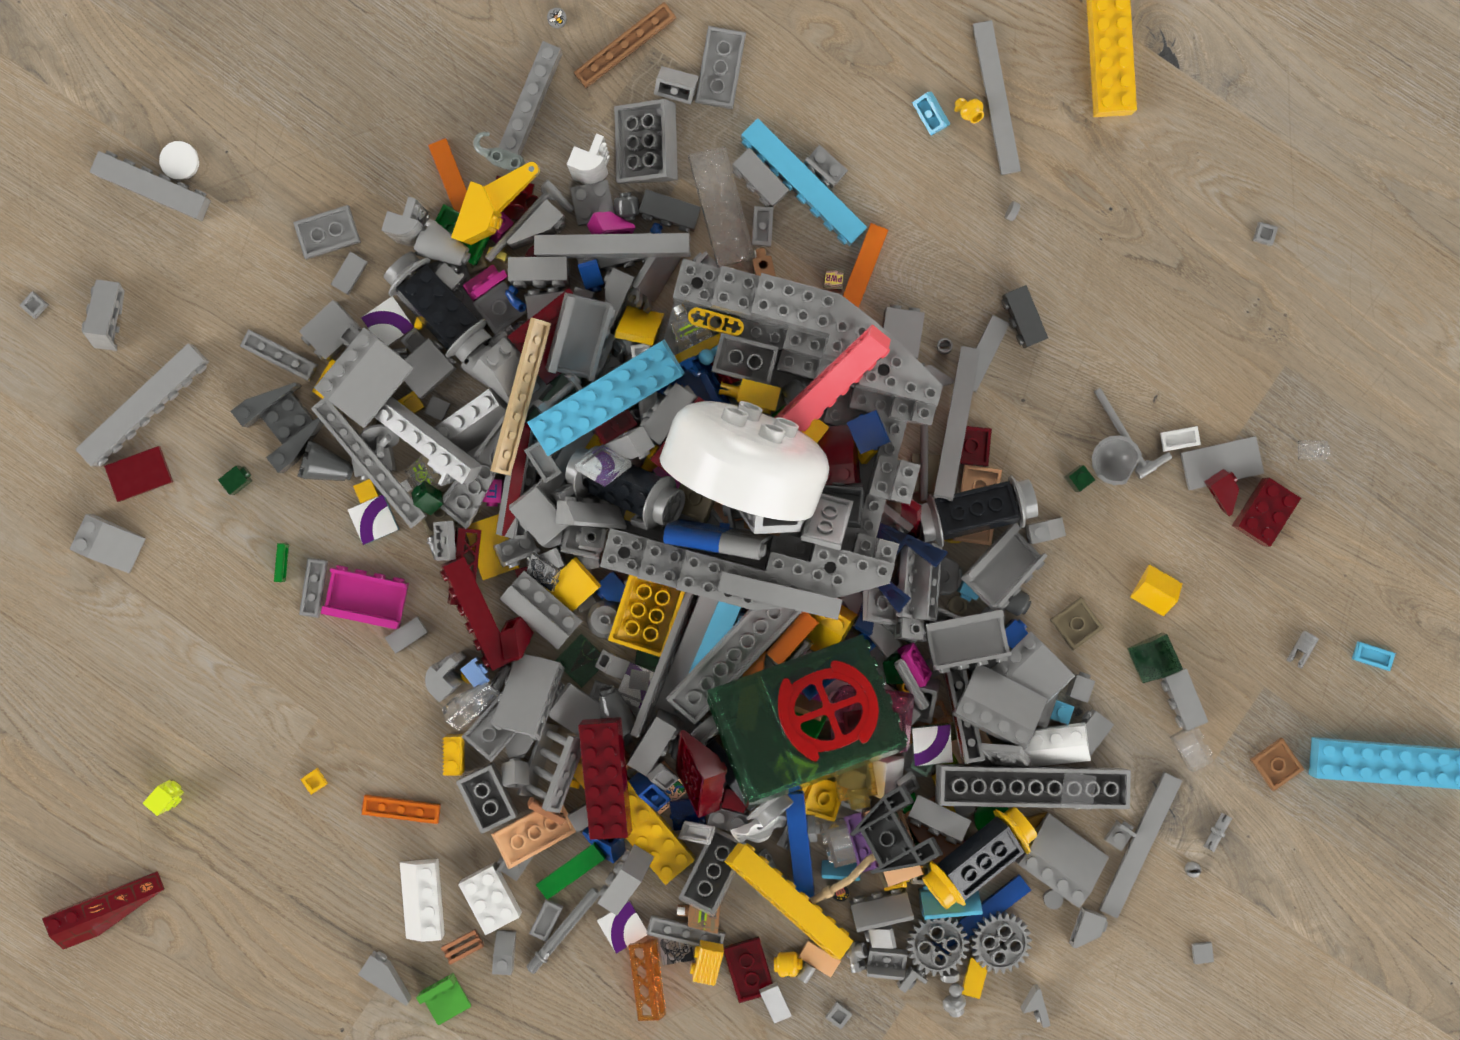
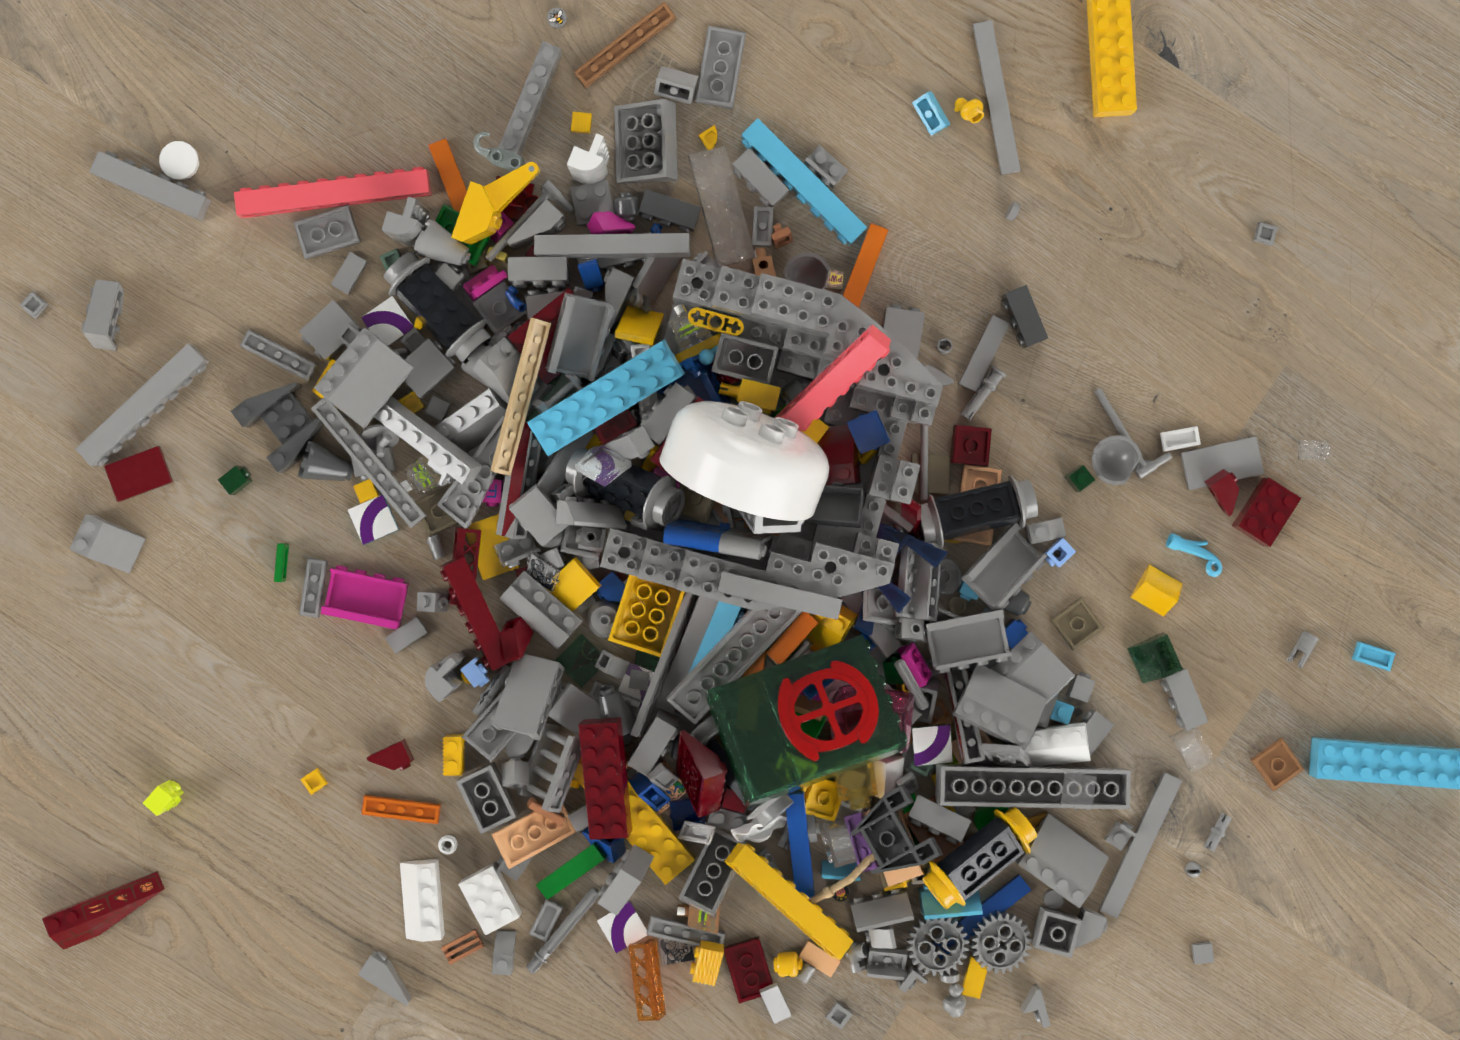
dark green brick [411,481,444,516] -> none
bright green bracket [416,973,471,1025] -> none
light grey bracket [433,521,456,561] -> none
clear slope [442,683,500,731] -> none
light grey tile [524,441,562,483] -> none
light grey tile [801,493,854,550] -> none
light grey tile [933,346,981,501] -> none
none -> coral brick [234,167,432,218]
none -> dark red slope [367,739,414,771]
none -> sand green tile [380,249,401,271]
none -> light grey bracket [417,592,448,612]
none -> white plate [438,835,458,855]
none -> yellow tile [571,112,592,134]
none -> yellow tile [698,125,717,152]
none -> nougat tile [771,223,793,249]
none -> light grey cylinder [782,252,831,290]
none -> light grey pin [960,366,1007,421]
none -> light grey brick [1031,906,1082,958]
none -> light blue brick [1044,538,1076,567]
none -> medium azure plant [1166,533,1222,577]

